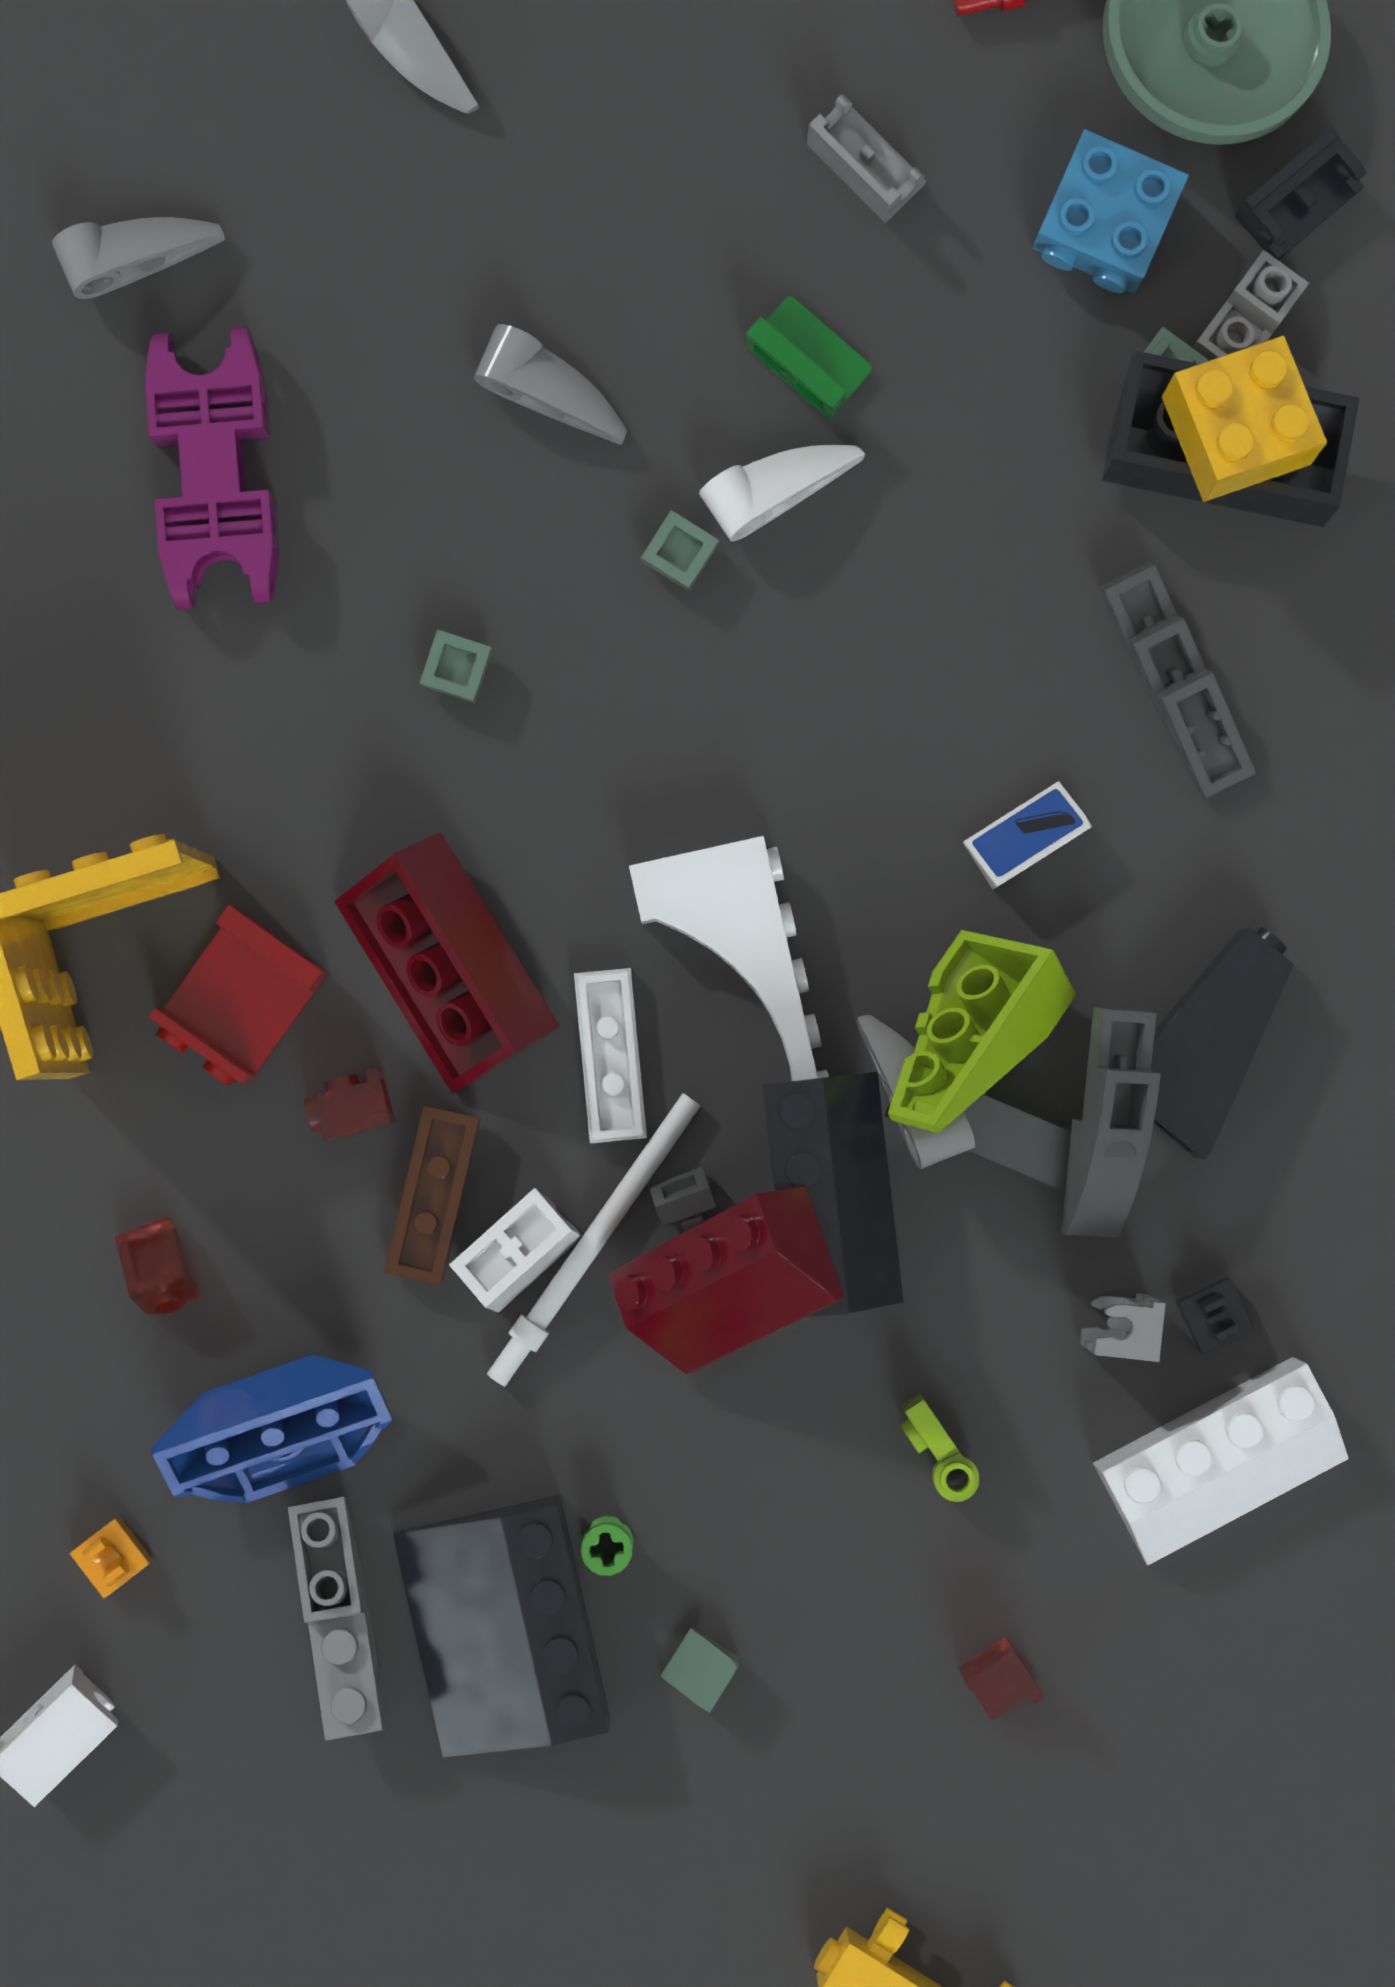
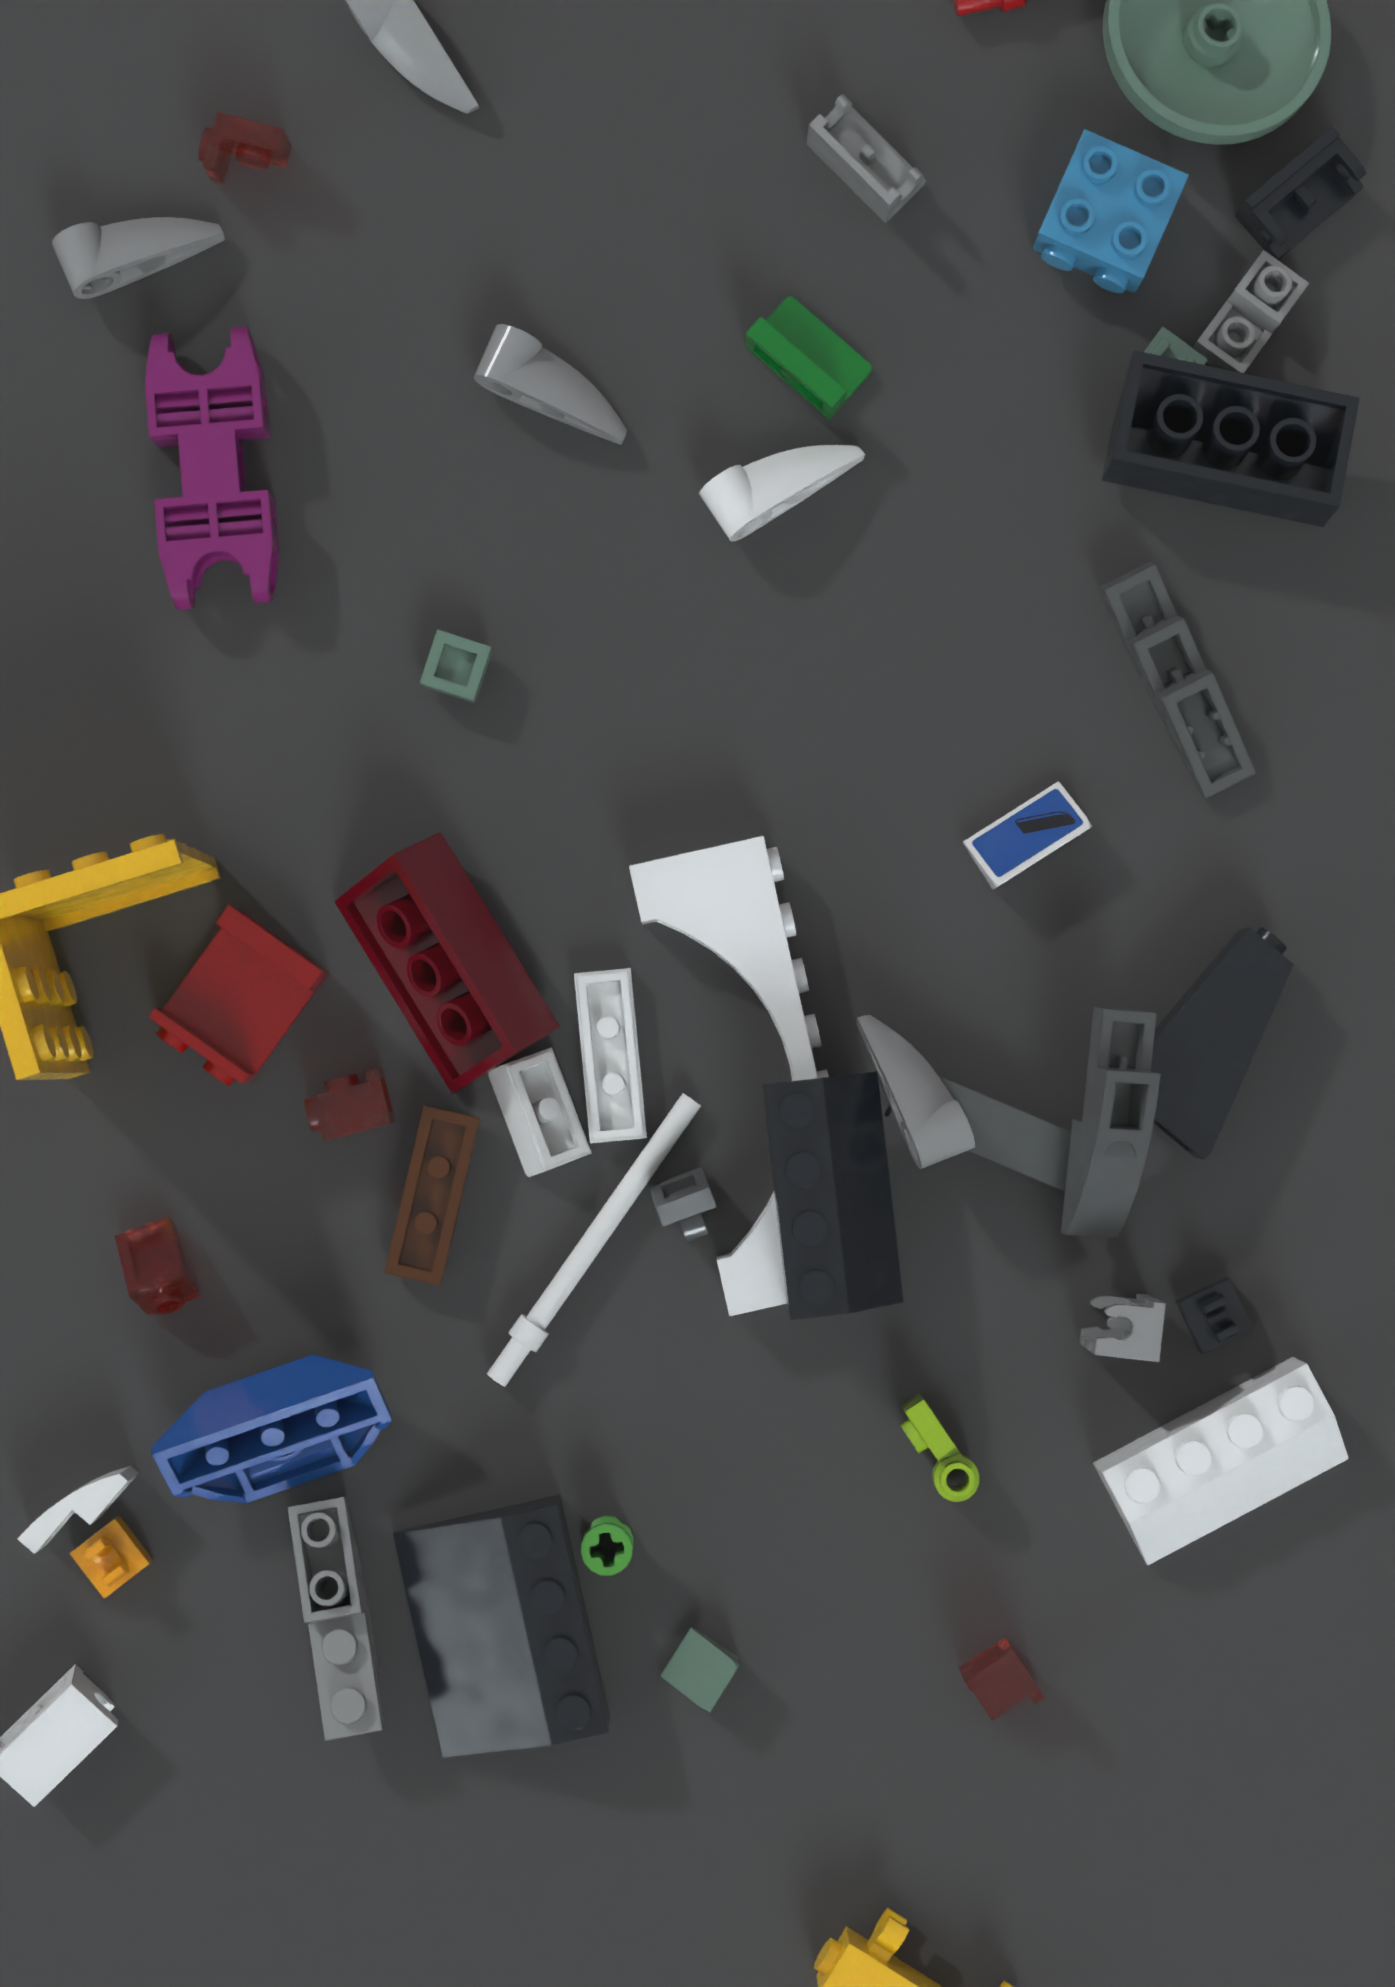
white hinge [449,1188,582,1313] -> none
dark red slope [608,1186,845,1374] -> none
sand green plate [641,510,719,591] -> none
lime wedge [888,930,1076,1133] -> none
yellow brick [1162,335,1327,502] -> none
none -> white slope [17,1466,139,1554]
none -> clear red bracket [199,111,292,184]
none -> white slope [488,1047,592,1177]

